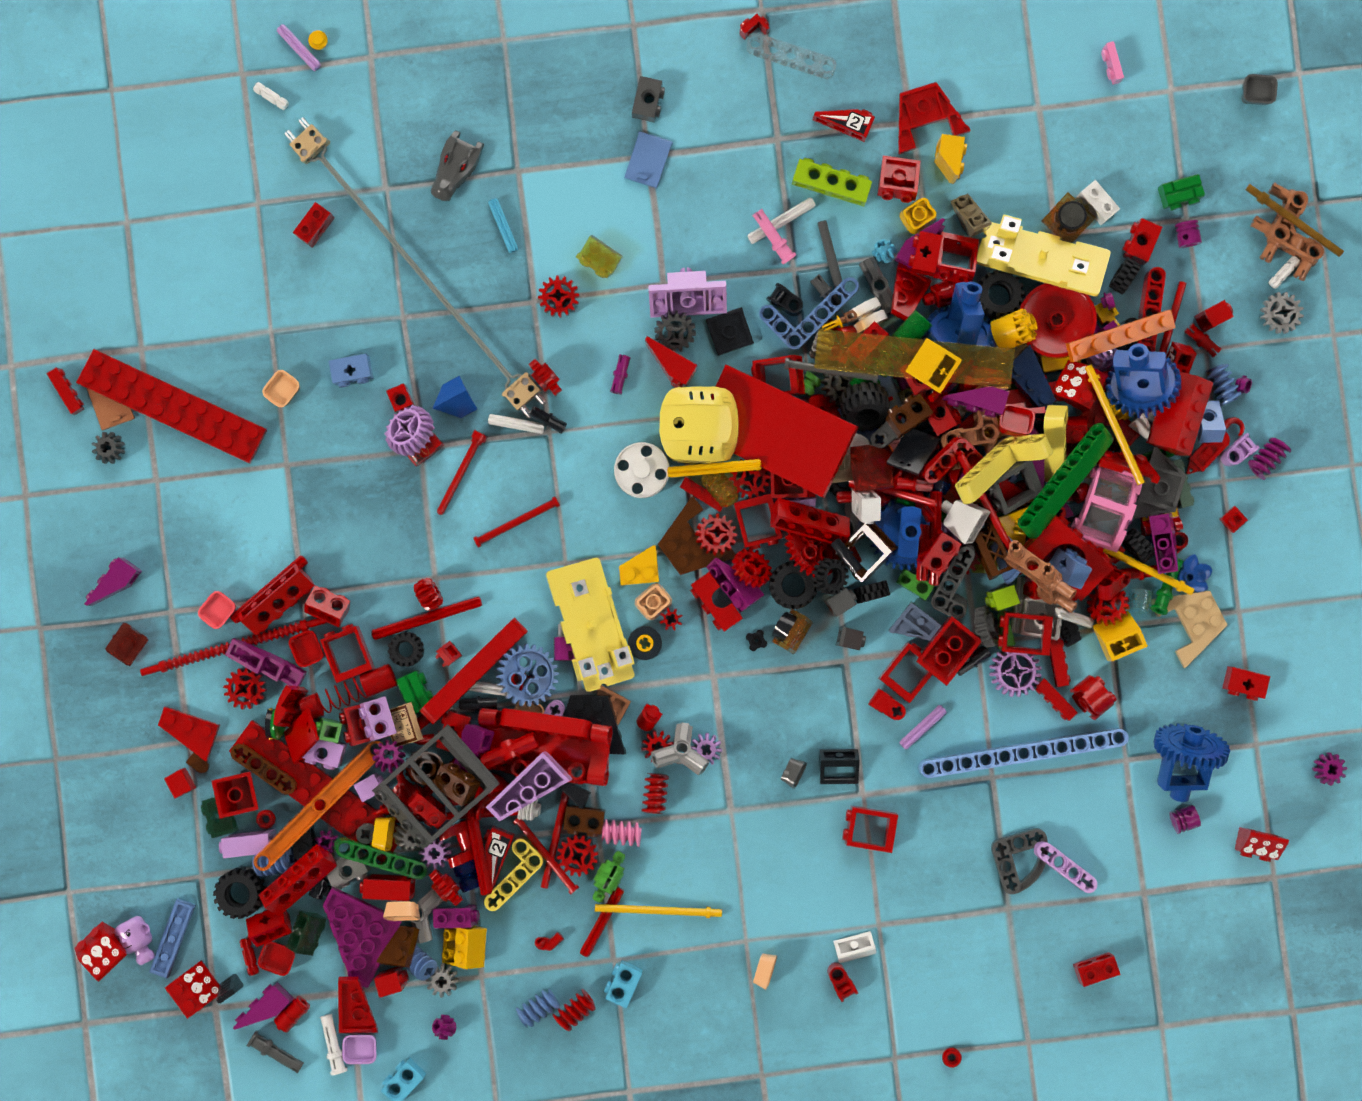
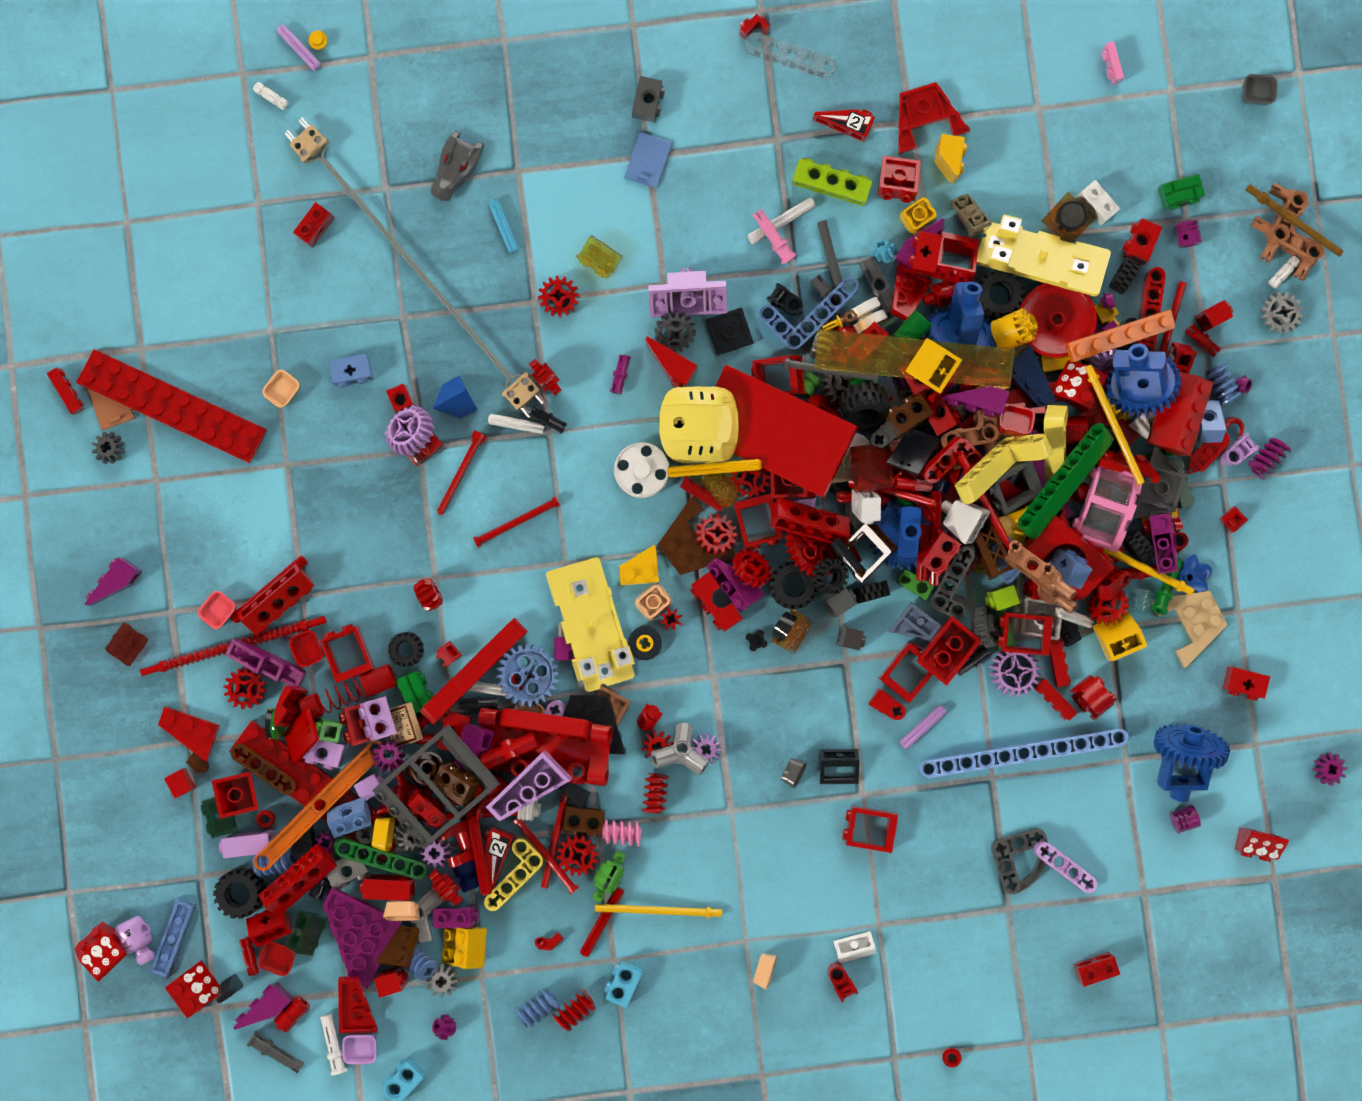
red brick [304,585,350,628] -> none
red axle [371,597,482,640] -> none
none -> medium blue brick [327,797,371,838]

